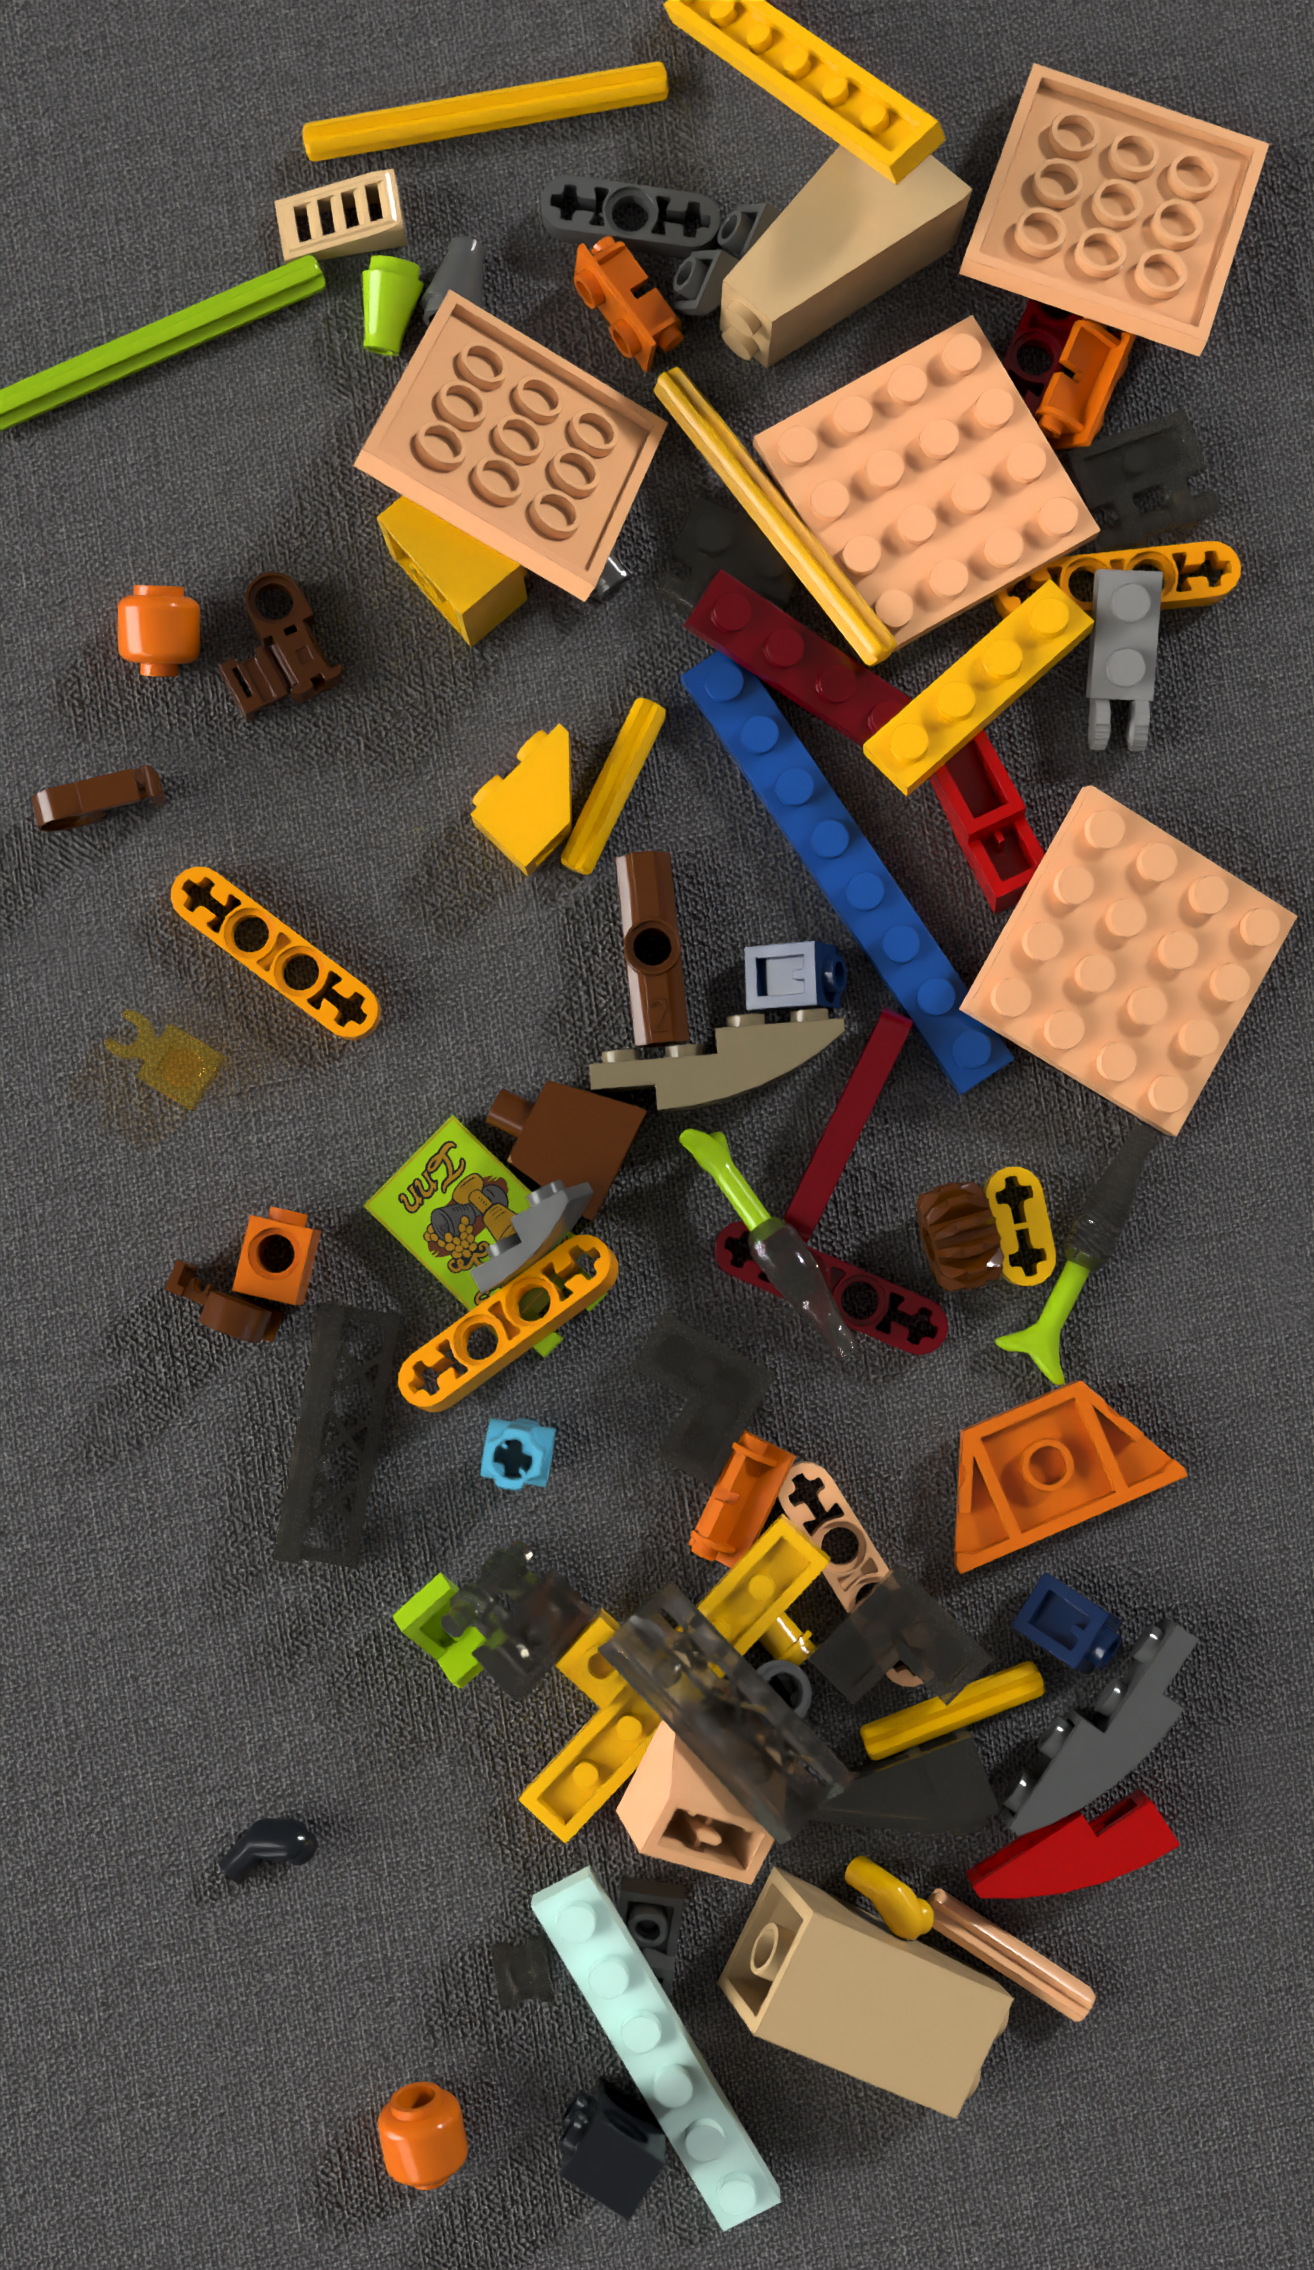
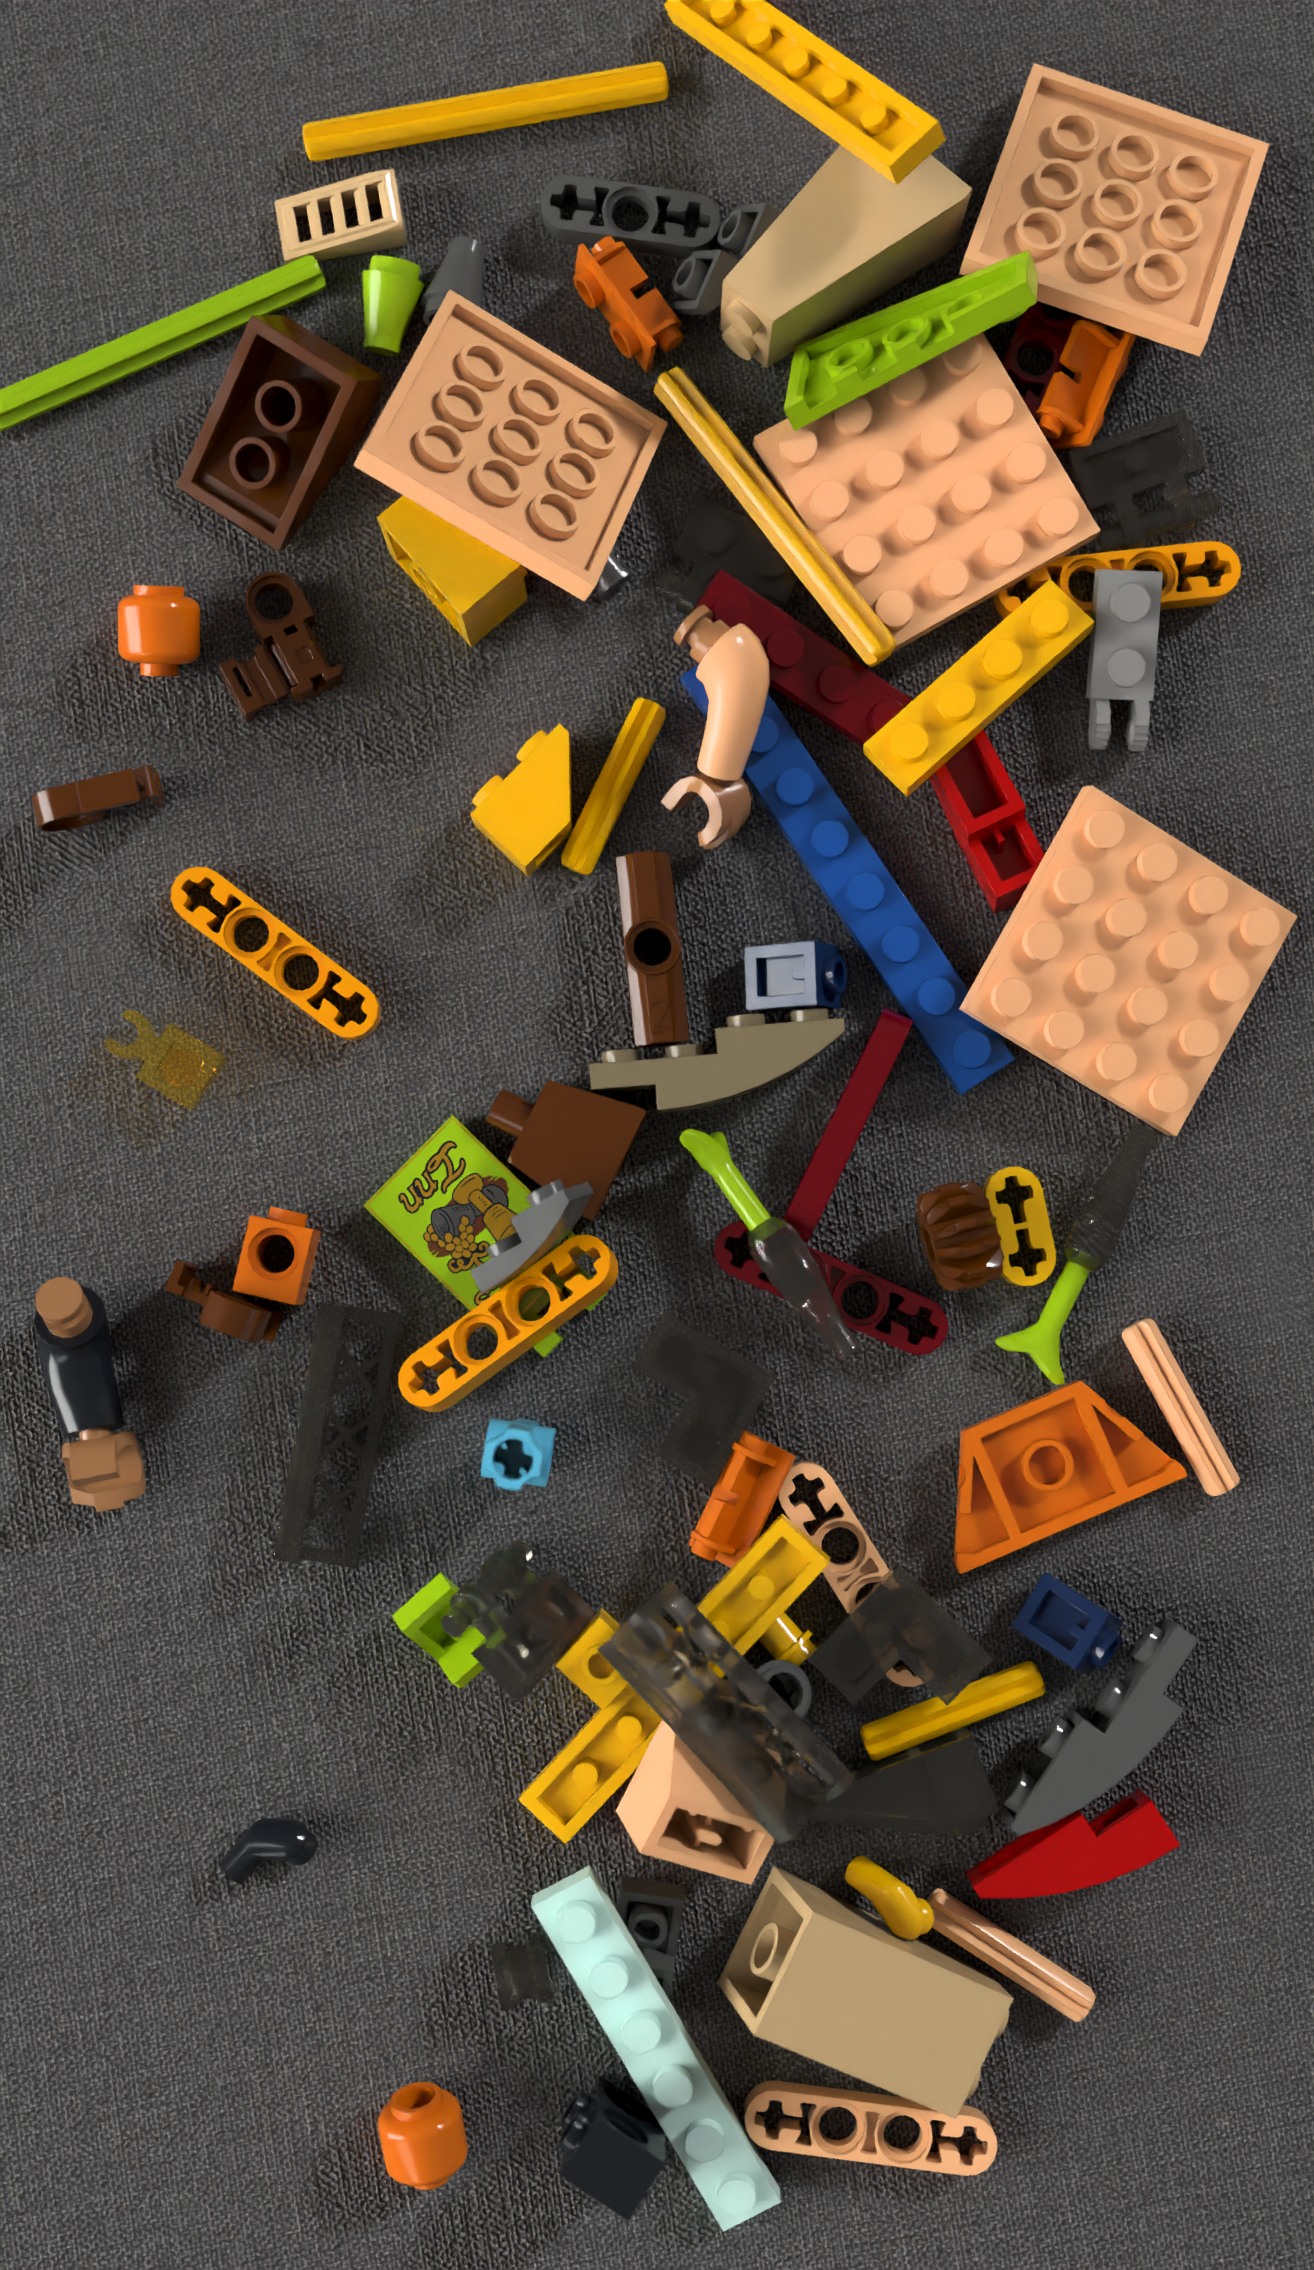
none -> piece [34,1277,146,1512]
none -> reddish brown slope [176,315,387,551]
none -> light nougat piece [661,605,770,850]
none -> light nougat beam [744,2080,998,2176]
none -> lime wing [784,250,1038,431]
none -> light nougat axle [1122,1318,1240,1497]

